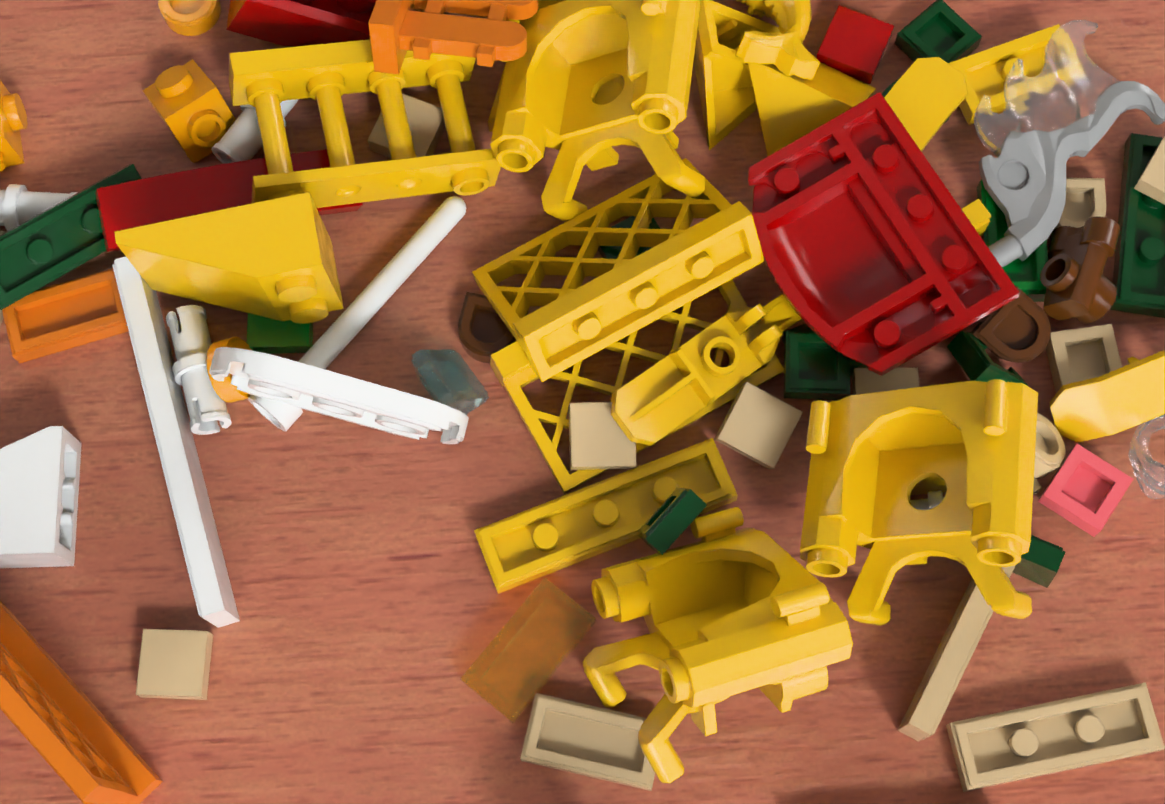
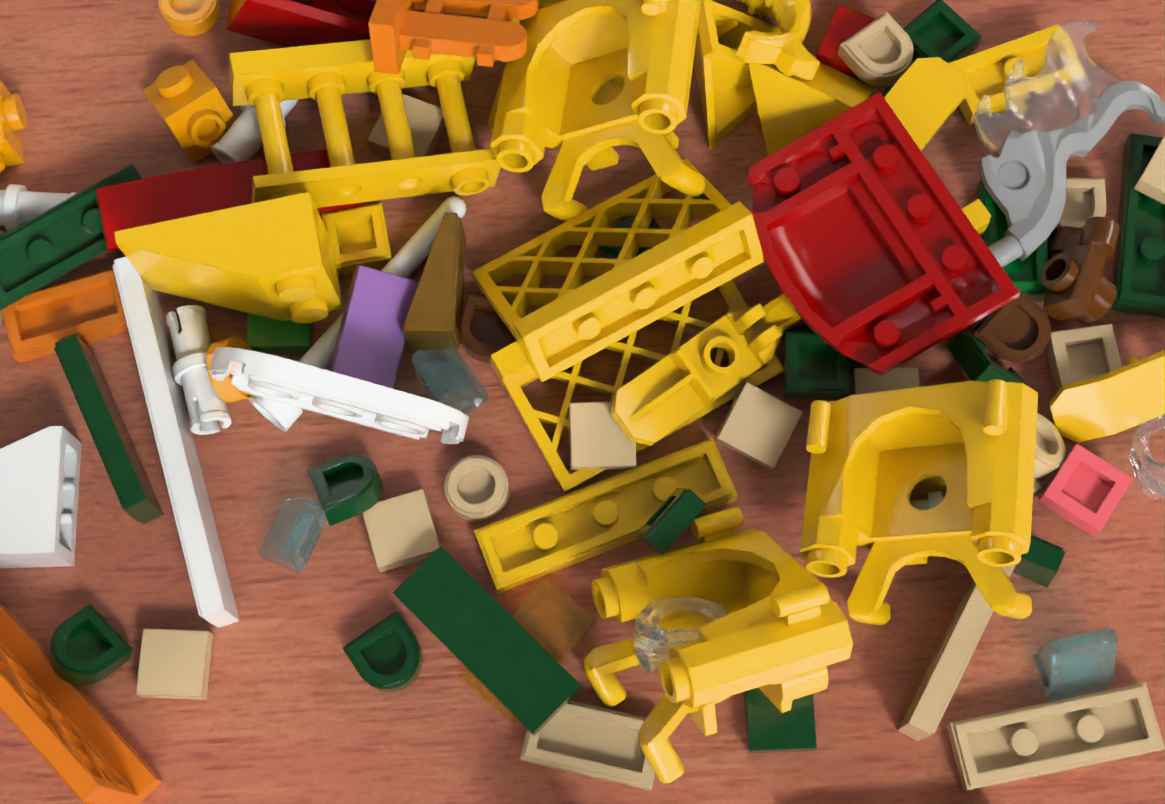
none -> dark green tile [49,604,133,685]
none -> dark green tile [54,333,164,524]
none -> clear light blue slope [259,498,327,574]
none -> dark green tile [308,455,383,526]
none -> yellow tile [322,202,393,276]
none -> medium lavender tile [329,265,419,389]
none -> dark green tile [342,611,423,692]
none -> tan tile [363,489,440,572]
none -> dark green tile [393,546,581,736]
none -> pearl gold slope [403,213,466,352]
none -> tan tile [444,455,510,522]
none -> clear piece [632,597,728,672]
none -> dark green tile [744,687,817,753]
none -> tan tile [838,12,914,87]
none -> clear light blue slope [1034,627,1117,701]

